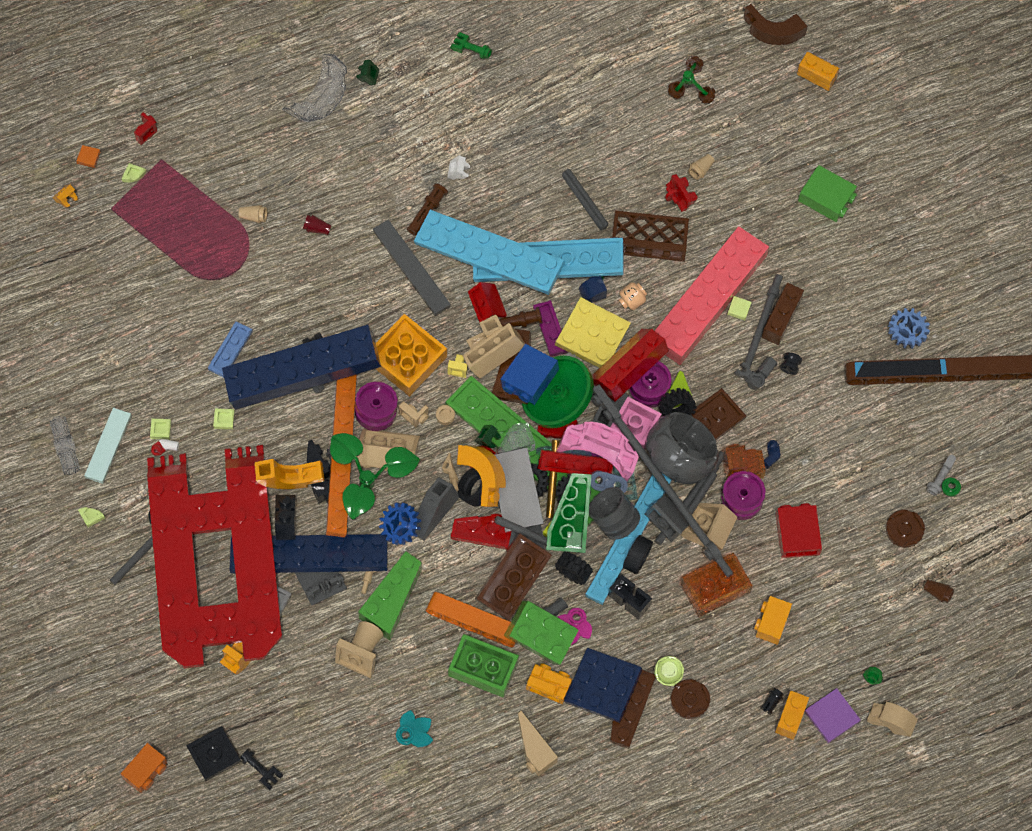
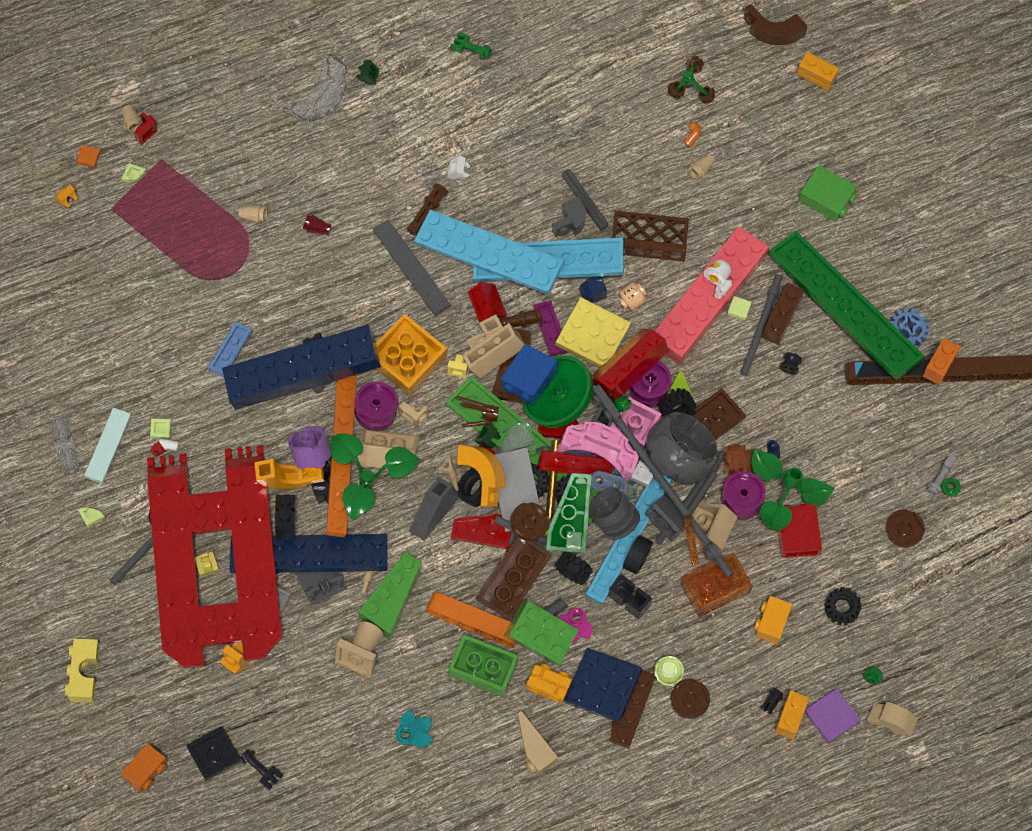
yellowish green tile [213,408,235,430] -> none
blue gear [379,503,421,545] -> none
tan tile [436,405,455,425] -> none
red hips [665,174,698,212] -> none
dark grey bar [734,356,777,390] -> none
reddish brown cone [924,579,955,603] -> none
none -> light yellow arch [65,639,100,703]
none -> tan cone [122,105,142,133]
none -> light yellow tile [195,551,219,577]
none -> medium lavender brick [288,426,332,469]
none -> reddish brown plant [456,396,499,427]
none -> reddish brown tile [510,502,549,542]
none -> dark grey brick [552,197,586,237]
none -> green plate [613,396,632,412]
none -> white tile [631,461,654,488]
none -> orange arm [684,122,702,148]
none -> clear orange bar [684,515,699,565]
none -> white piece [703,260,732,299]
none -> green plant [751,448,834,531]
none -> green plate [768,231,925,380]
none -> black tyre [824,587,862,626]
none -> orange brick [923,338,961,385]

